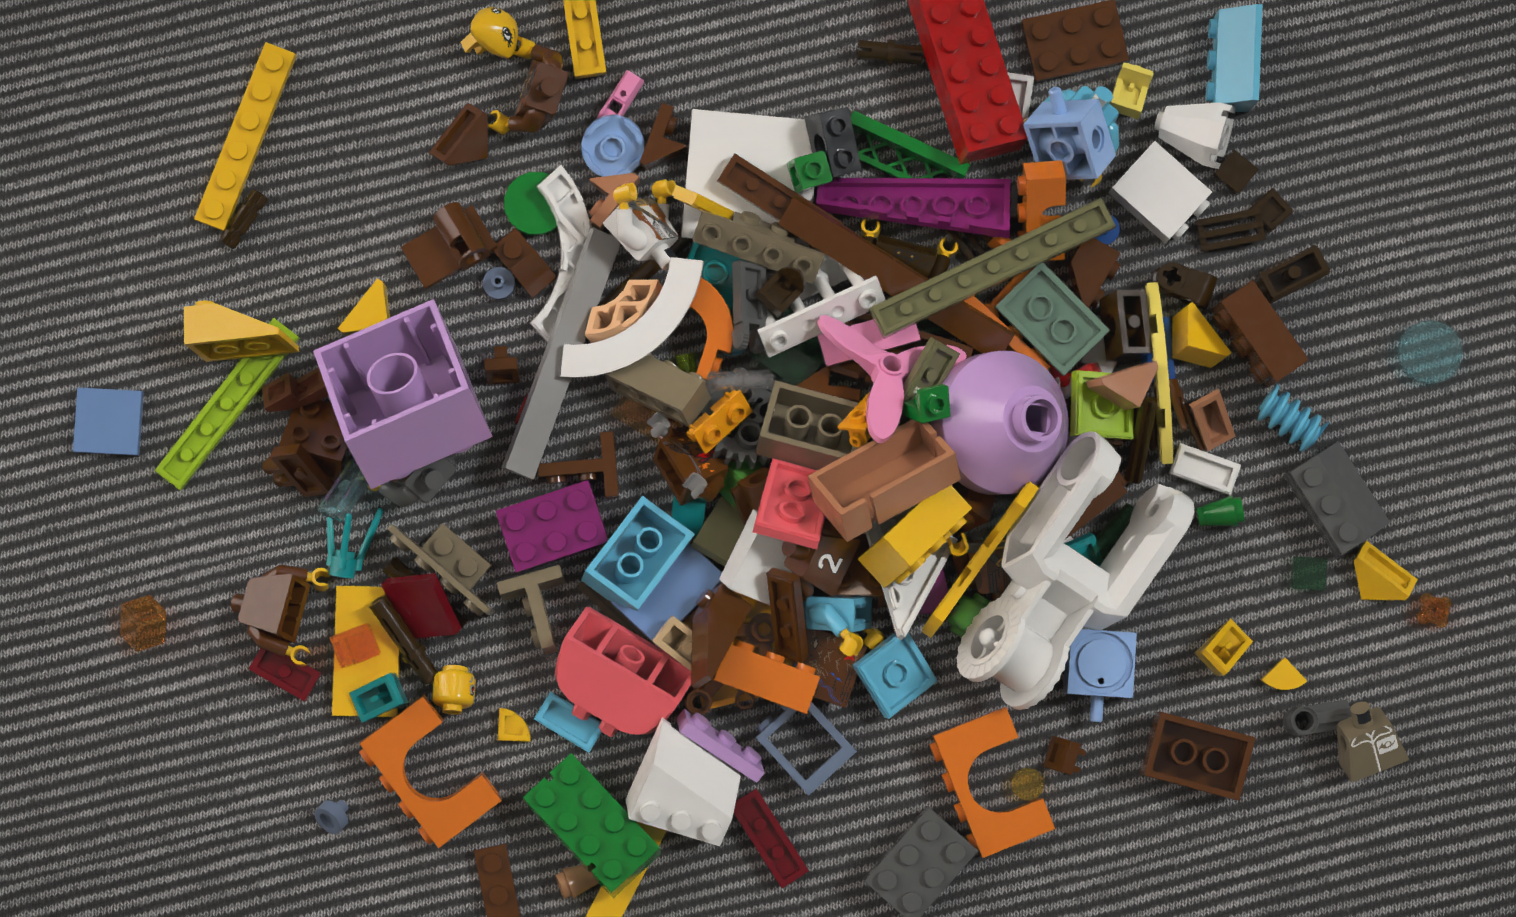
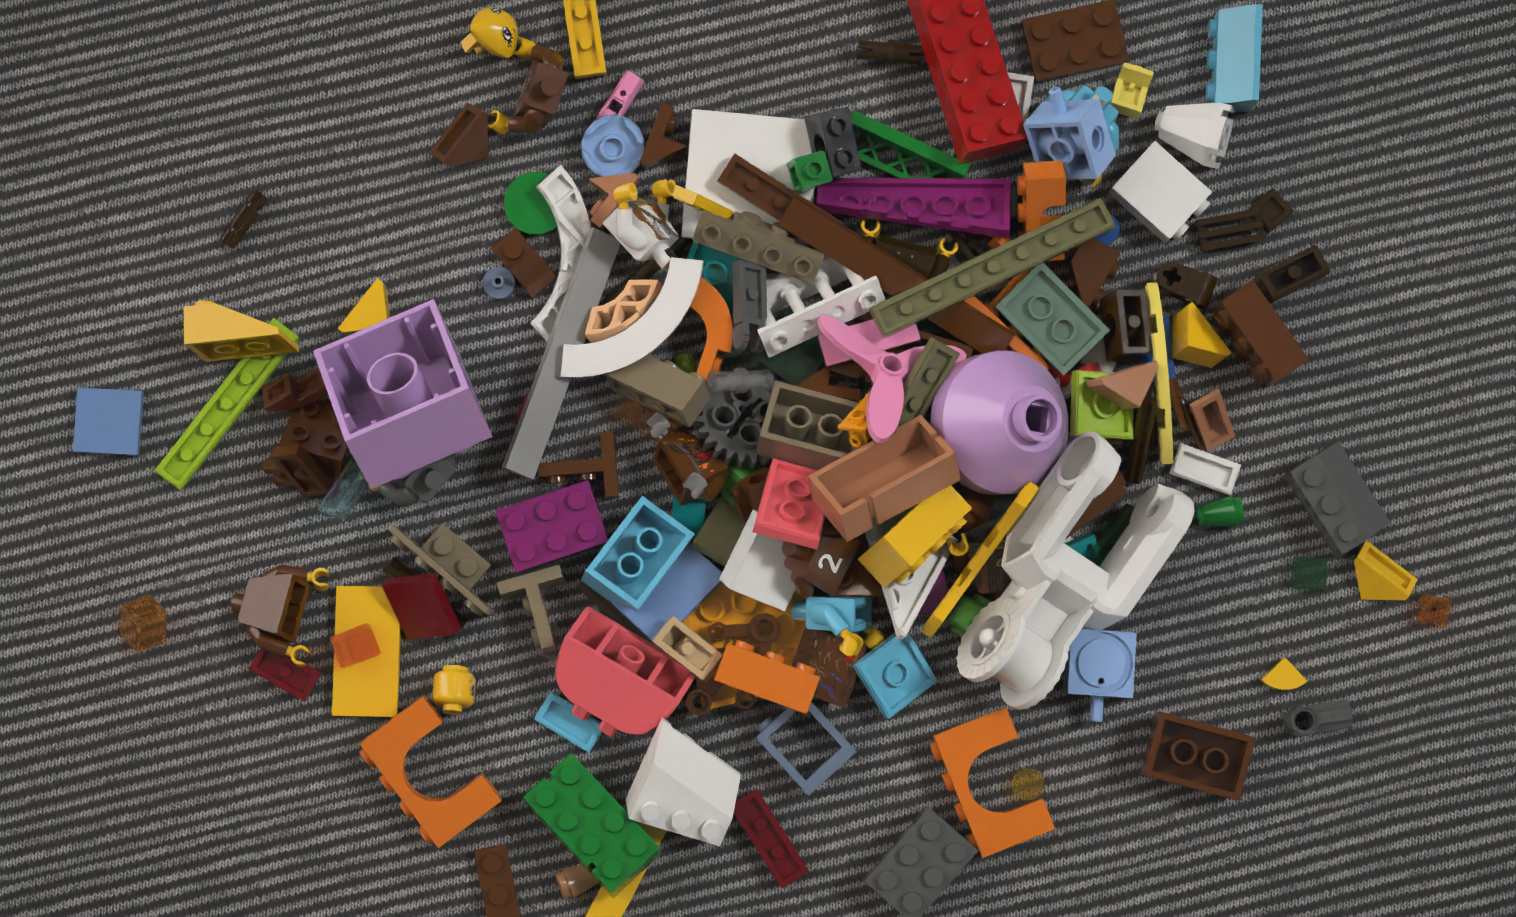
yellow plate [194,42,297,231] -> none
sand blue tile [314,800,349,834] -> none
teal plant [326,508,383,579] -> none
teal slope [349,673,409,723] -> none
dark brown pin [368,595,439,685] -> none
reddish brown piece [401,202,498,290] -> none
reddish brown tile [484,346,520,385] -> none
yellow tile [498,708,531,742] -> none
lavender plate [676,709,765,783] -> none
light orange hinge [686,390,753,454] -> none
reddish brown slope [691,583,752,690] -> none
dark brown plate [755,267,805,318] -> none
reddish brown tile [766,567,809,663] -> none
green bracket [902,384,951,423] -> none
reddish brown tile [1043,735,1086,775] -> none
yellow slope [1195,618,1253,676] -> none
dark brown tile [1213,149,1259,195] -> none
medium azure piece [1257,384,1329,452] -> none
dark tan torso [1337,702,1409,783] -> none
clear light blue tile [1397,320,1463,385] -> none

